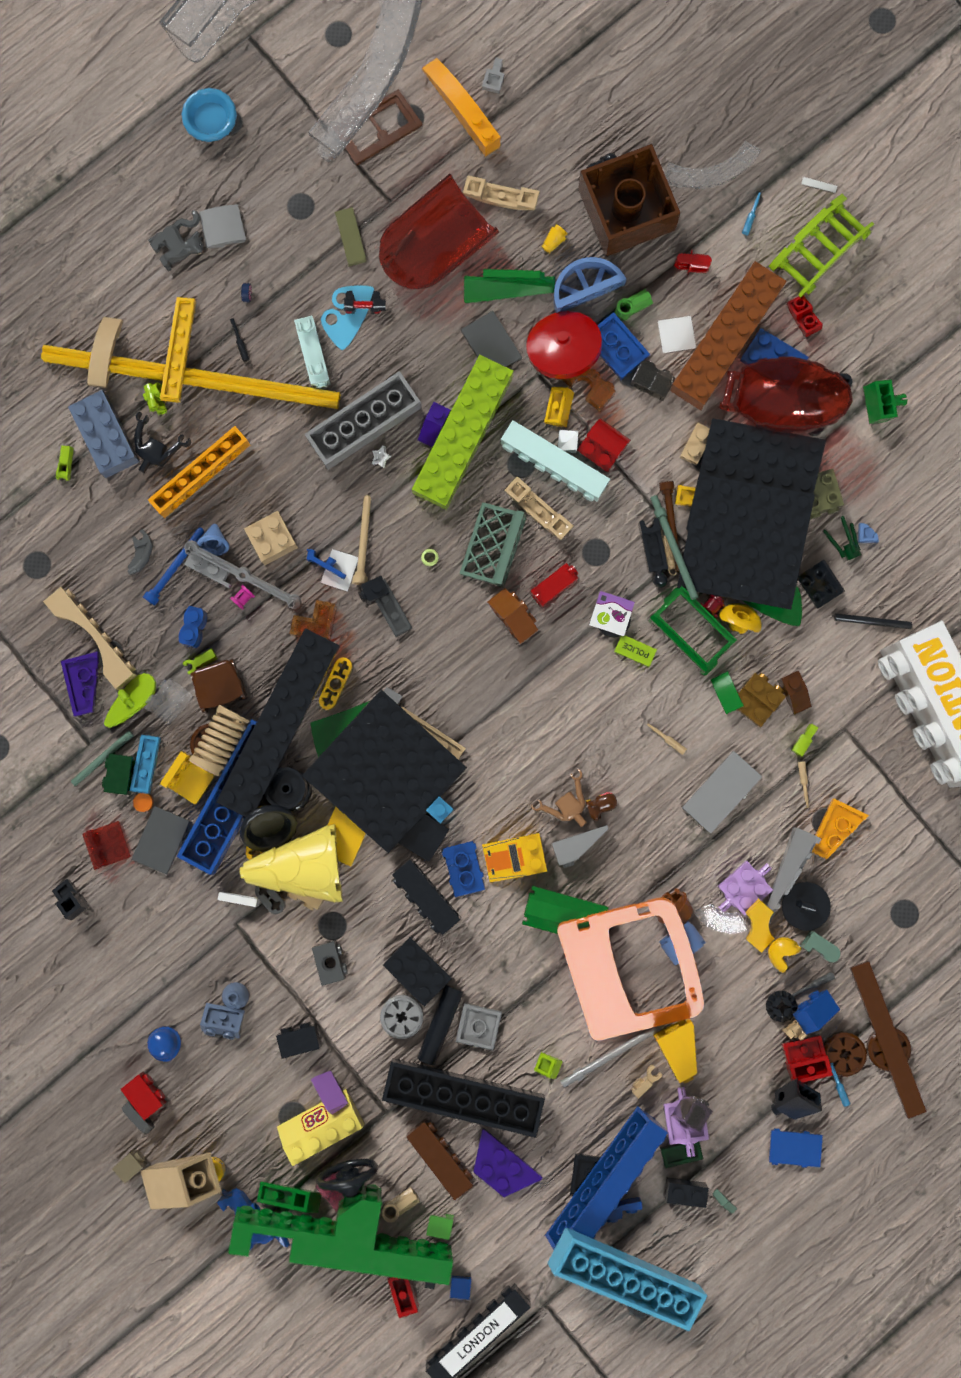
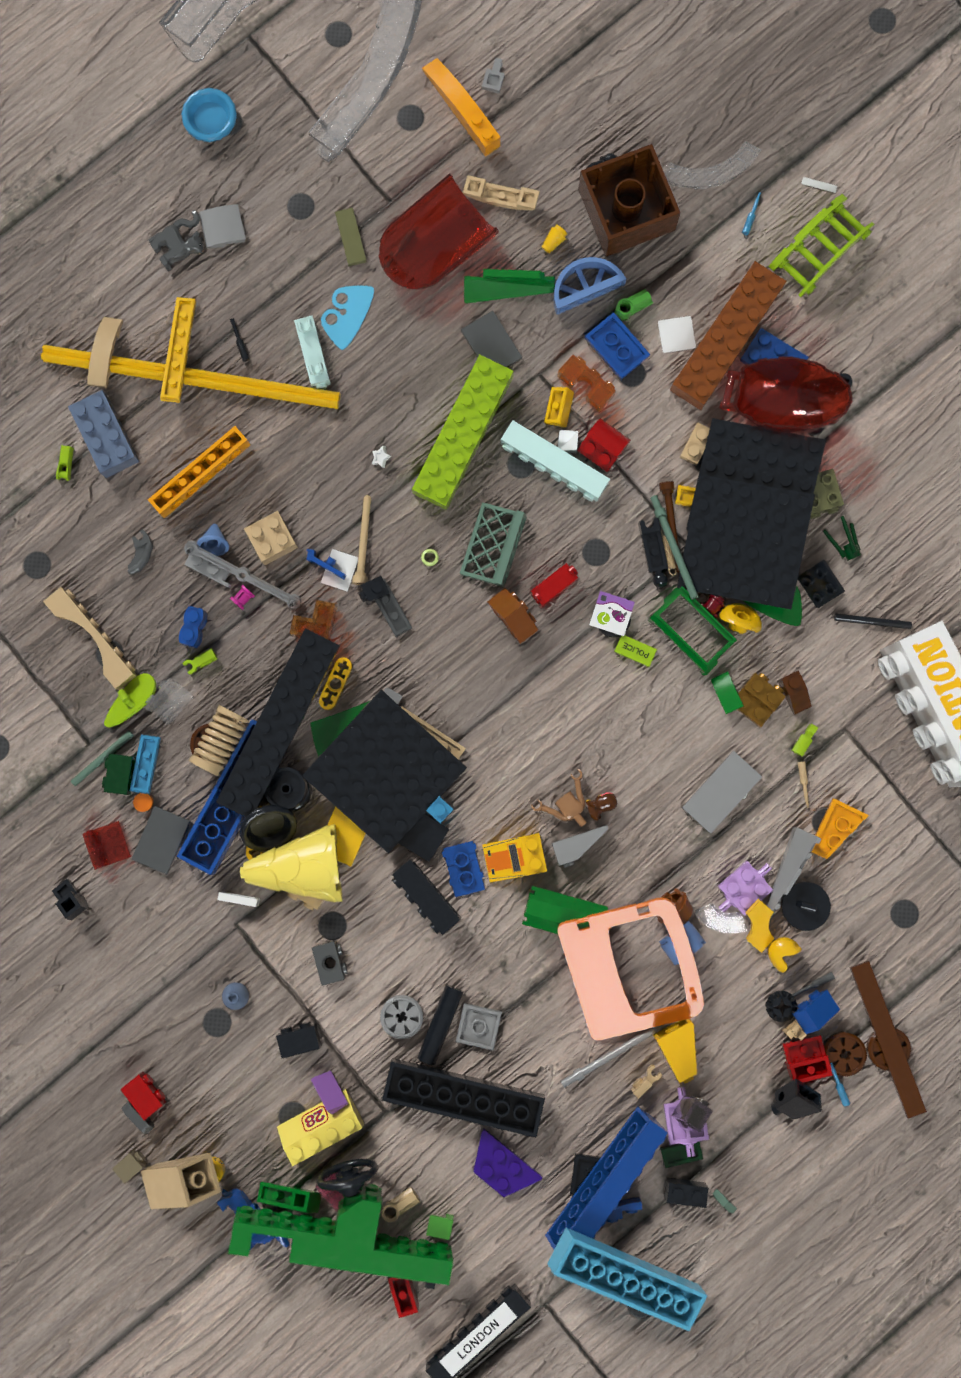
dark purple wing [61,651,100,717] -> none
black piece [134,412,191,473] -> none
lime plate [143,382,167,415] -> none
blue piece [143,528,204,606] -> none
blue helmet [147,1027,181,1062] -> none
yellow bracket [160,751,216,804] -> none
reddish brown piece [191,659,247,713] -> none
sand blue bracket [200,1003,245,1040] -> none
dark blue tile [241,283,252,303] -> none
dark grey beam [255,886,286,914] -> none
light grey brick [305,371,422,470] -> none
reddish brown door [333,89,423,166] -> none
black piece [344,290,386,314] -> none
black brick [383,935,453,1007] -> none
reddish brown brick [406,1118,474,1201] -> none
dark purple slope [418,402,451,448] -> none
blue tile [450,1276,471,1300] -> none
tan slope [504,477,574,540] -> none
red dish [526,311,602,379] -> none
lime slope [534,1052,563,1079] -> none
clear smoke brick [630,361,675,401] -> none
tan piece [647,723,687,755] -> none
red arm [674,250,712,275] -> none
blue piece [769,1128,823,1168] -> none
red slope [787,295,823,337] -> none
sand green leg [800,931,841,962] -> none
medium blue tile [858,523,879,543] -> none
green brick [863,379,908,424] -> none

